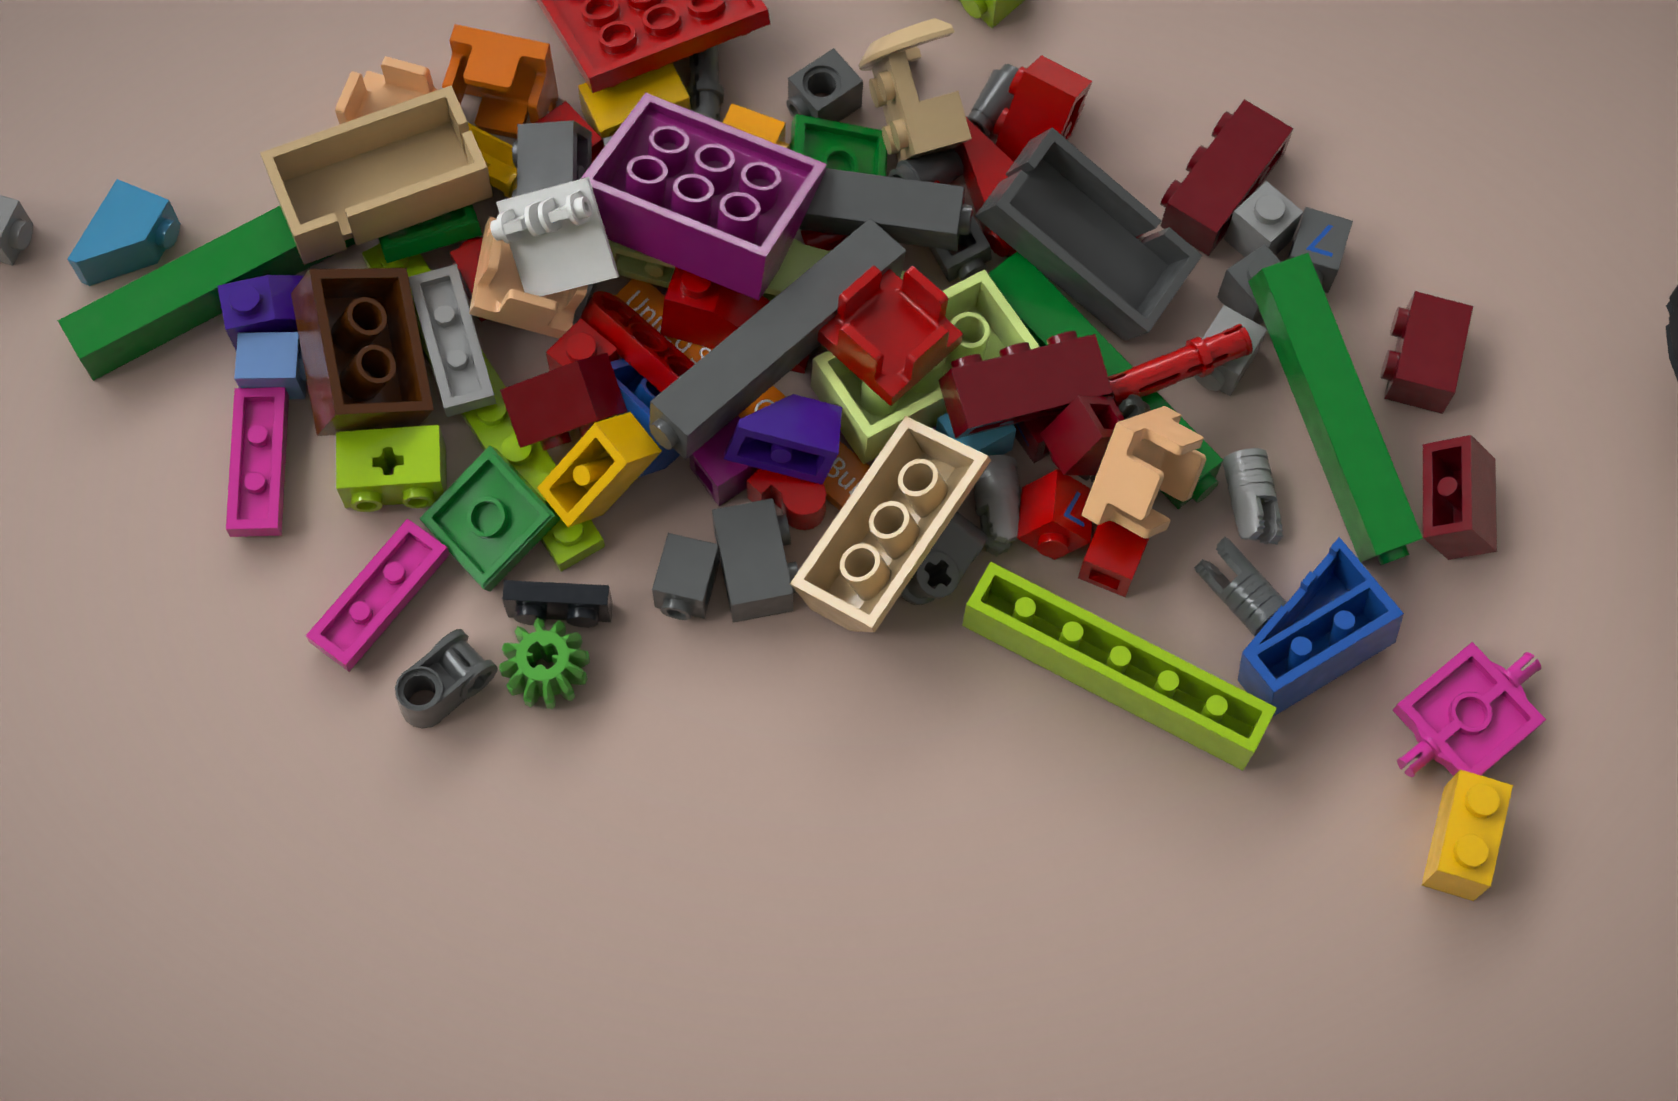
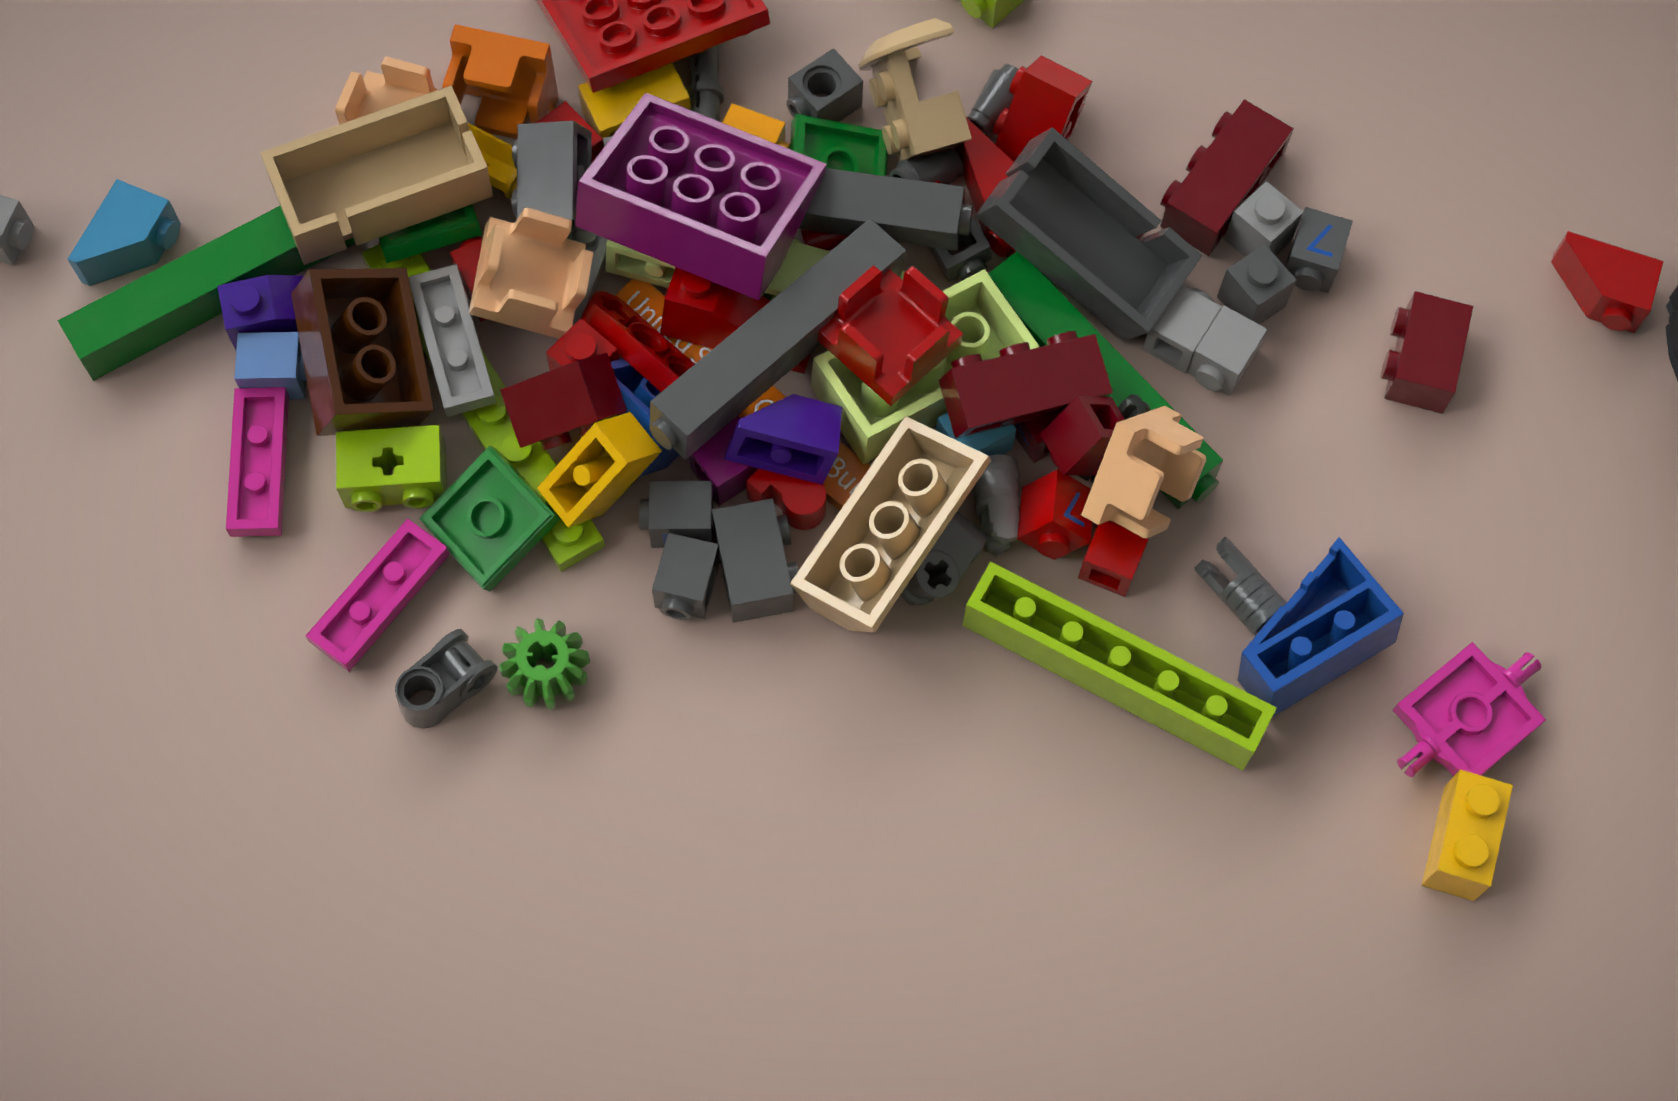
white hinge [490,177,619,297] -> none
black plate [502,580,613,628] -> none
red pin [1108,324,1253,407] -> none
light grey hinge [1222,448,1283,545] -> none
green brick [1248,253,1423,566] -> none
dark red brick [1423,435,1497,560] -> none
none -> dark grey brick [639,481,713,548]
none -> light grey brick [1143,285,1222,374]
none -> red slope [1551,231,1664,333]

